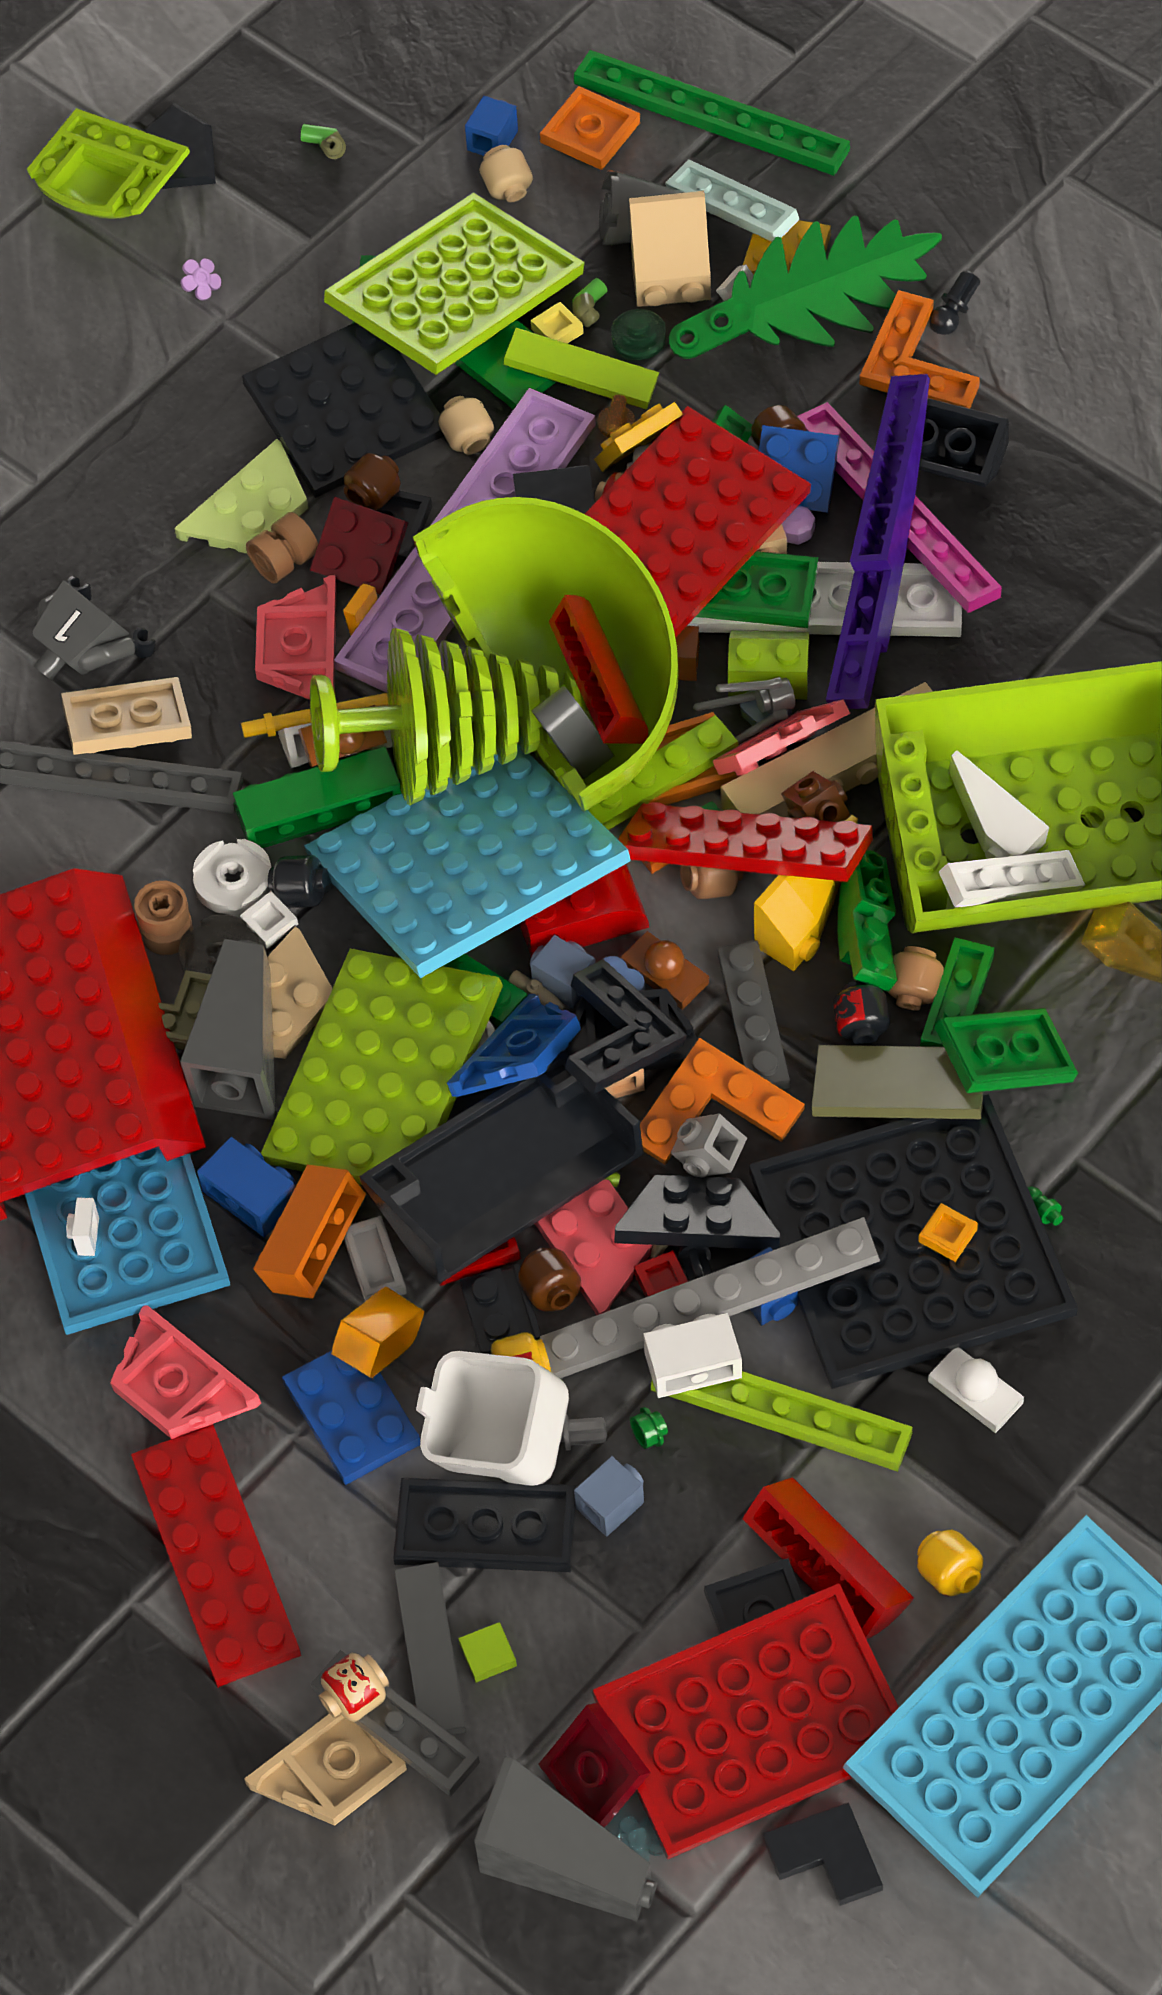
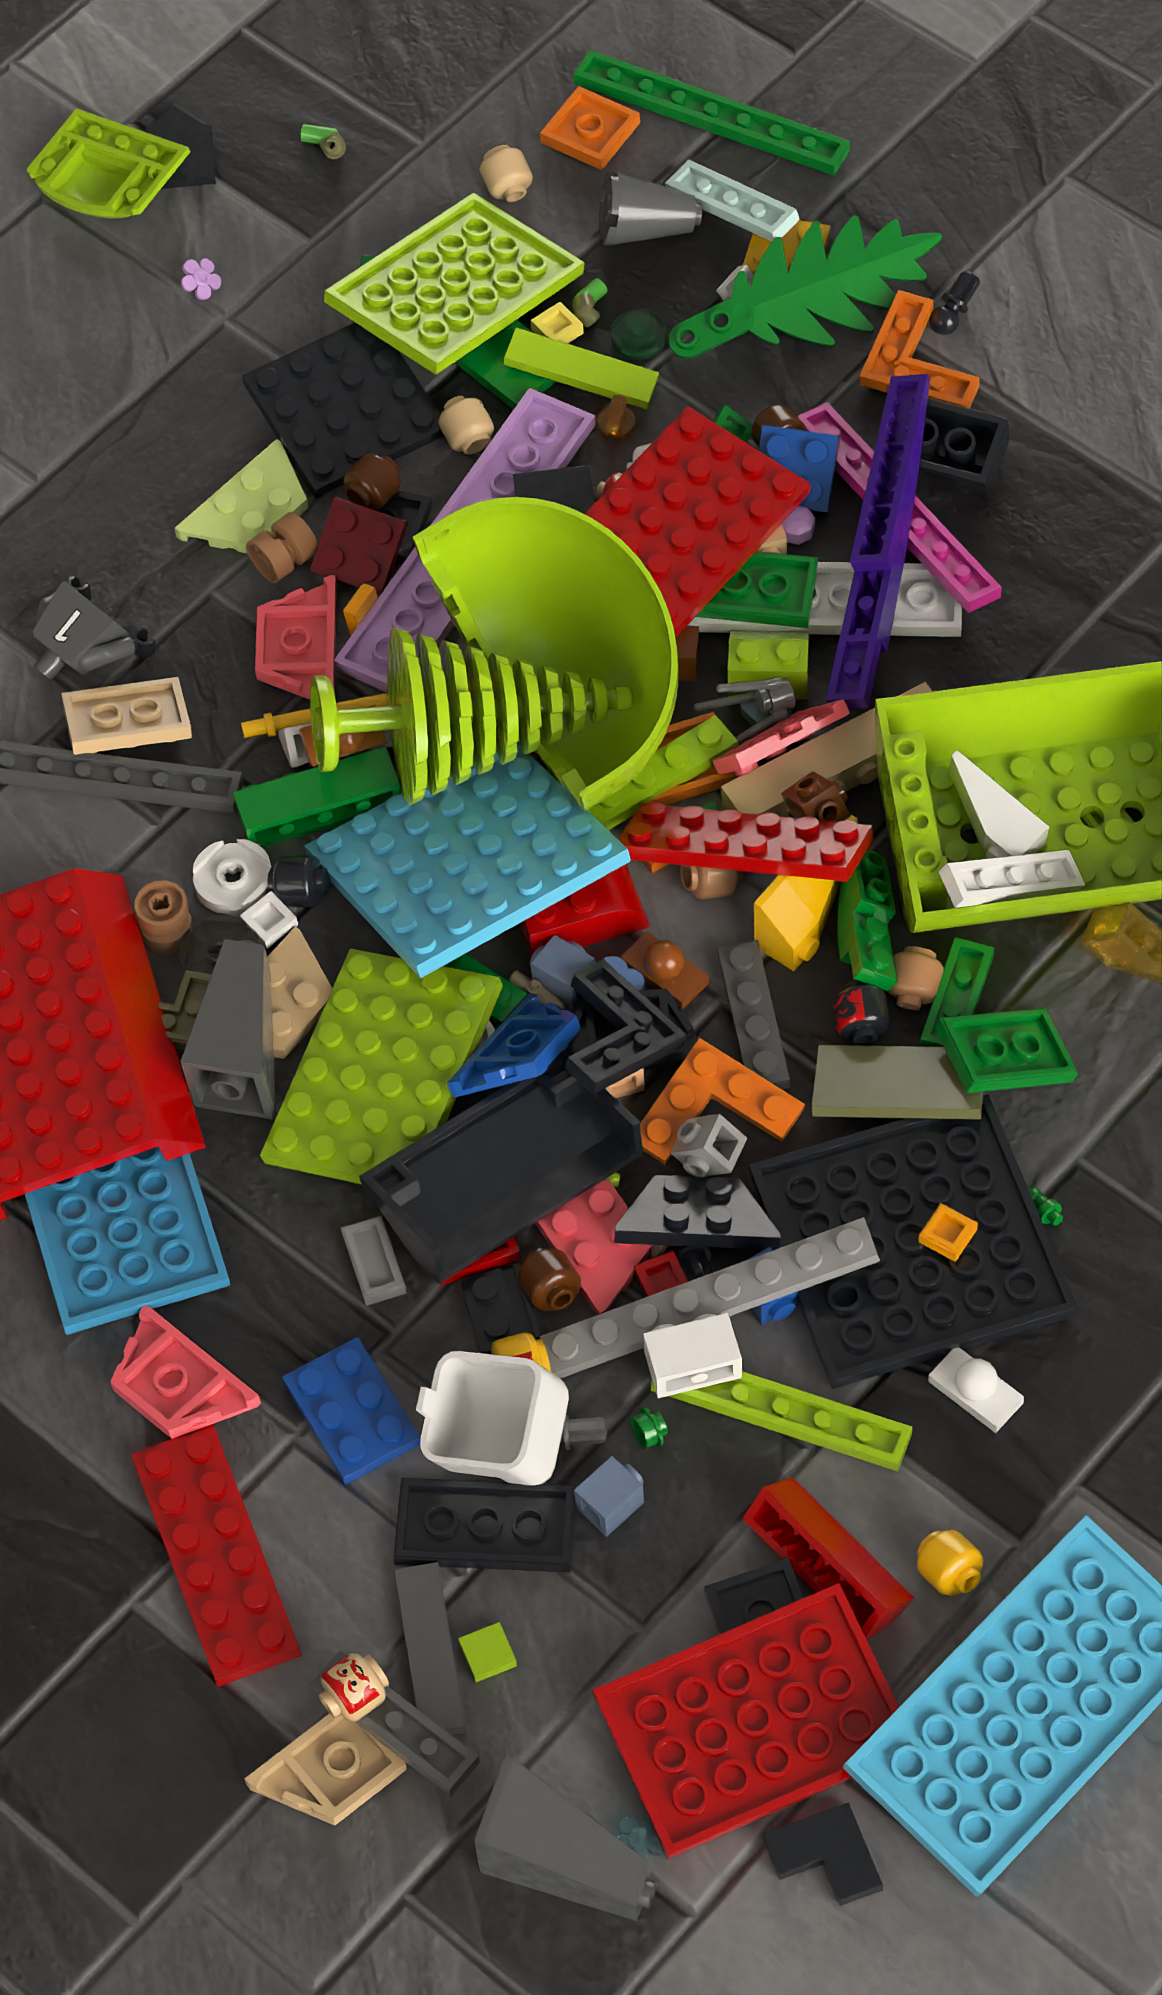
white plate [66,1198,99,1256] -> none
blue brick [197,1137,295,1238] -> none
orange brick [253,1164,366,1299] -> none
light orange piece [331,1286,424,1378] -> none
blue brick [465,95,518,156] -> none
dark grey beam [531,686,614,780] -> none
dark red plate [538,1702,651,1828] -> none
red brick [549,595,648,744] -> none
yellow plate [594,402,683,472] -> none
tan slope [629,191,711,307] -> none

